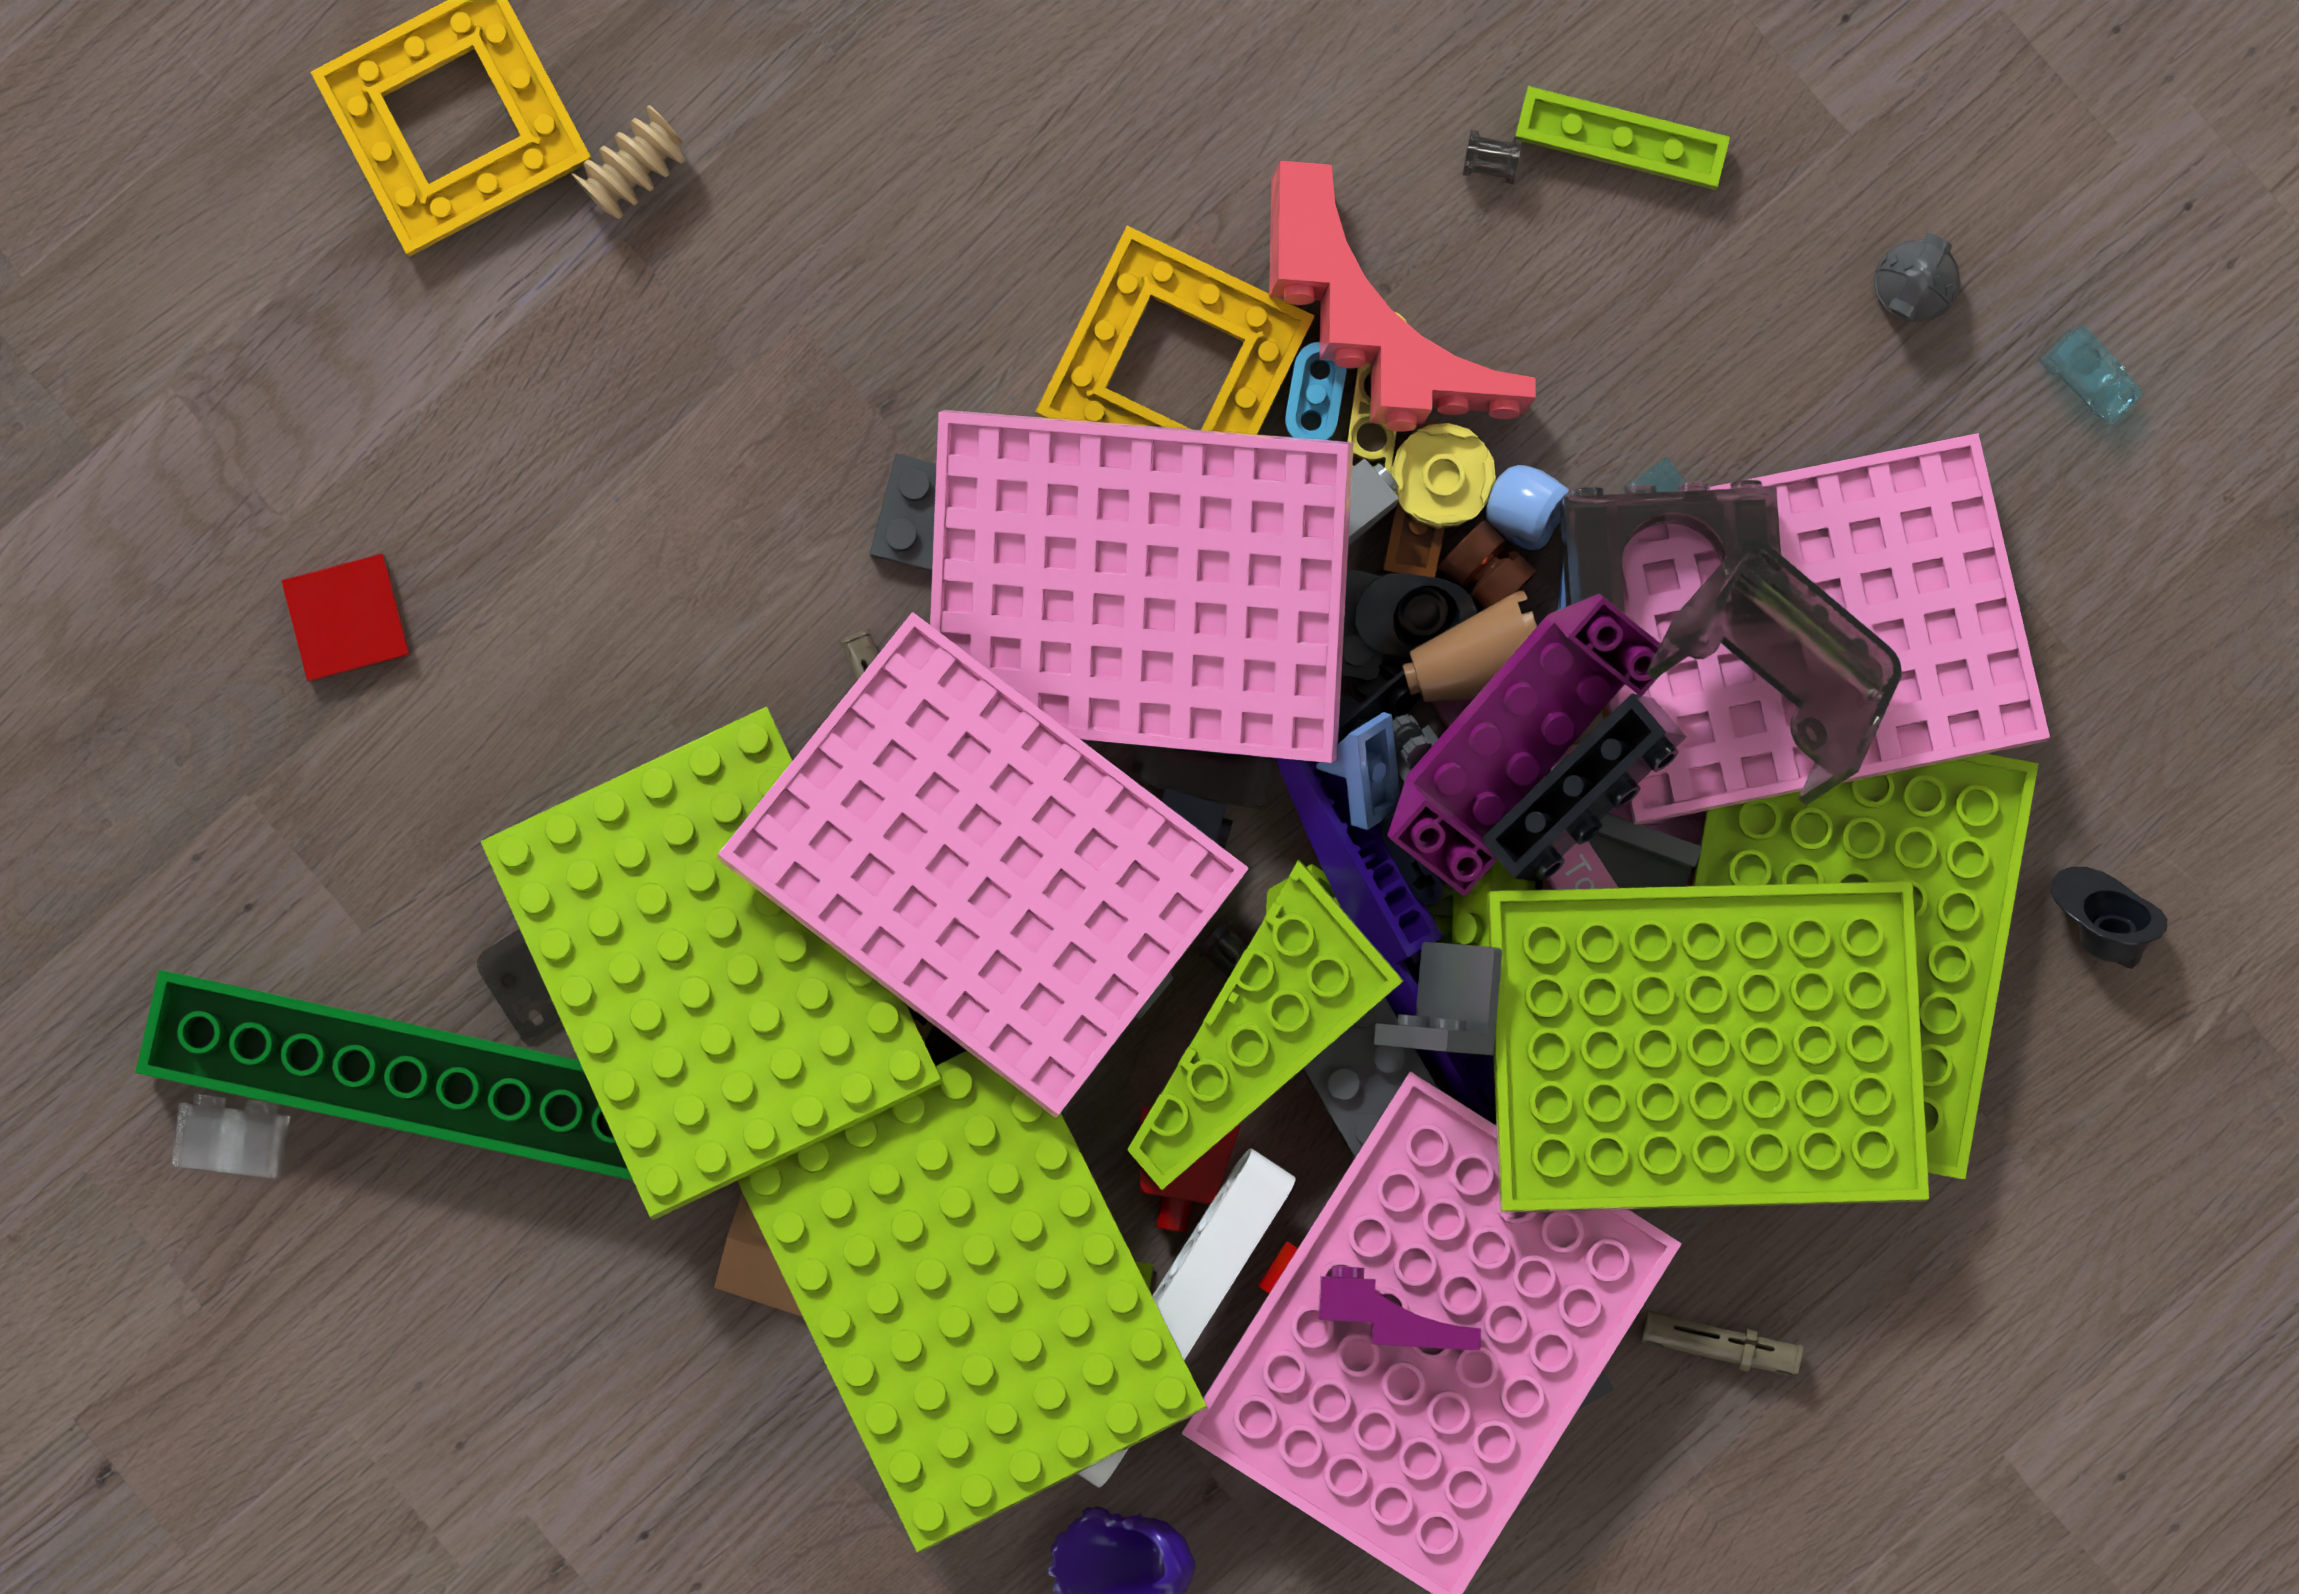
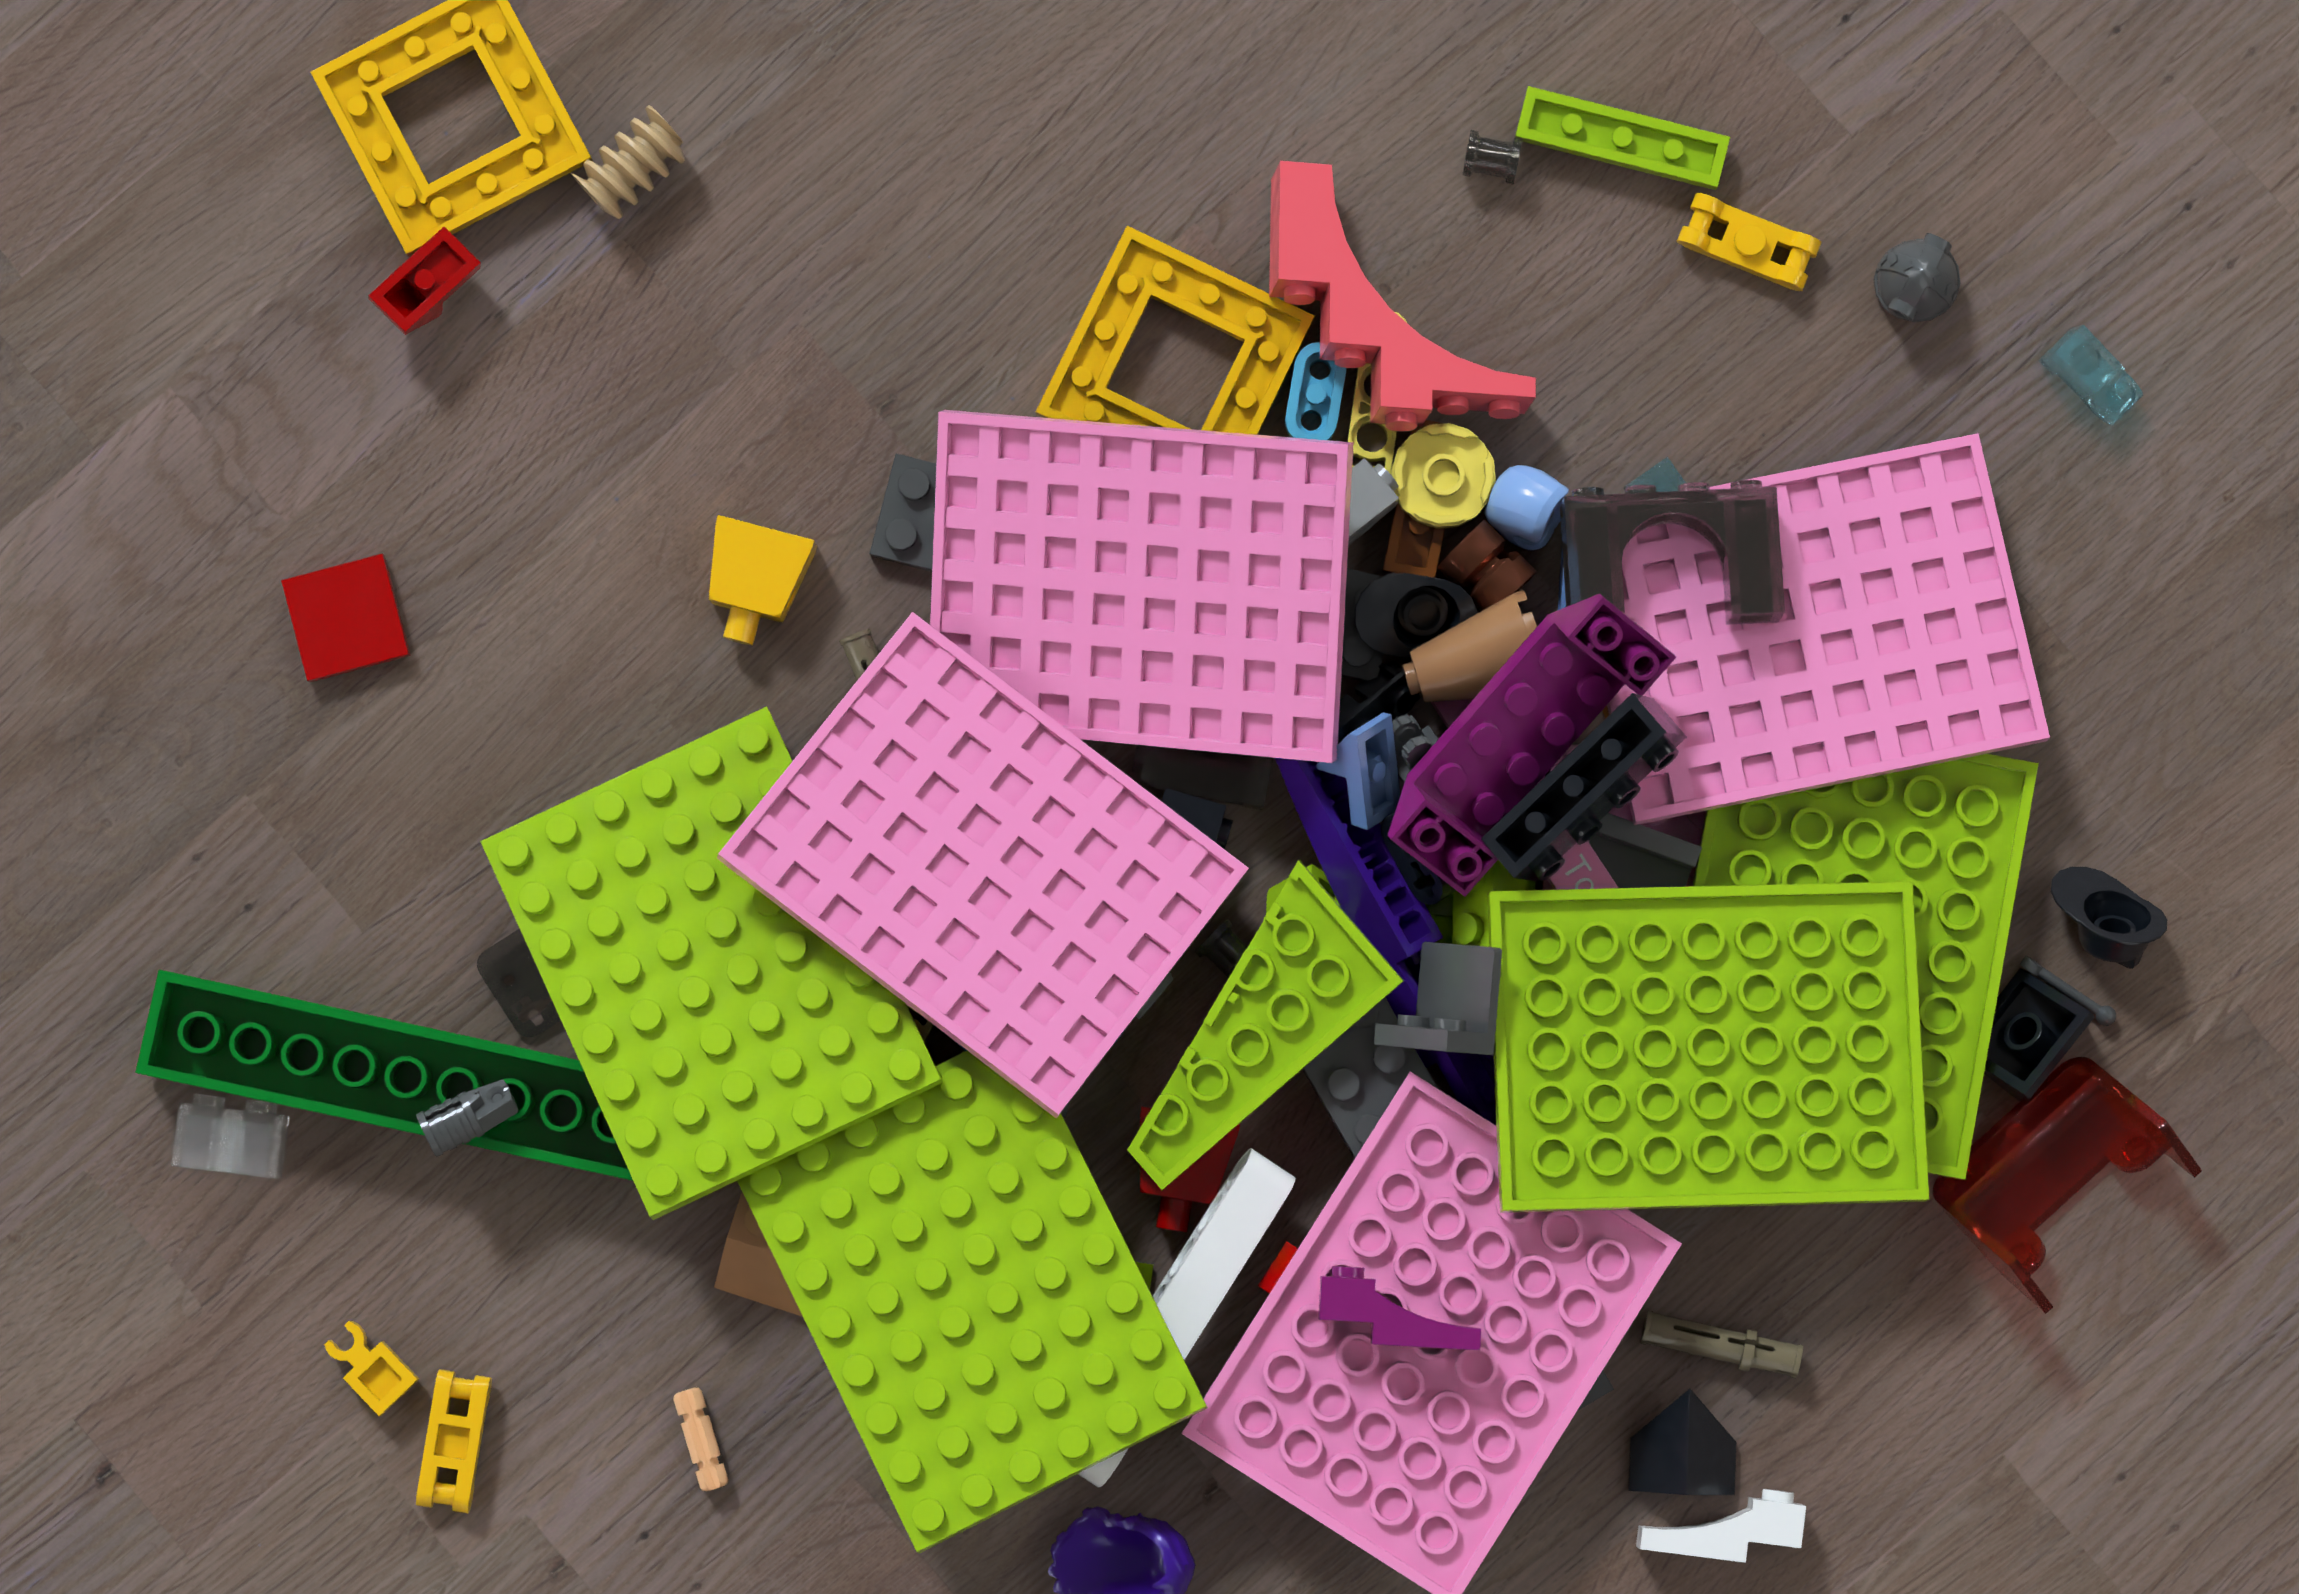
clear smoke windscreen [1646,539,1902,805] -> none
none -> yellow plate [324,1321,419,1416]
none -> red slope [368,226,481,335]
none -> dark grey hinge [416,1079,518,1157]
none -> yellow plate [416,1369,492,1514]
none -> light nougat axle [673,1387,728,1491]
none -> yellow torso [709,515,817,646]
none -> black slope [1628,1388,1736,1495]
none -> white slope [1636,1489,1806,1563]
none -> yellow plate [1677,193,1822,291]
none -> clear red windscreen [1933,1057,2202,1314]
none -> black slope [1984,968,2095,1101]
none -> dark grey hinge [2020,956,2116,1026]

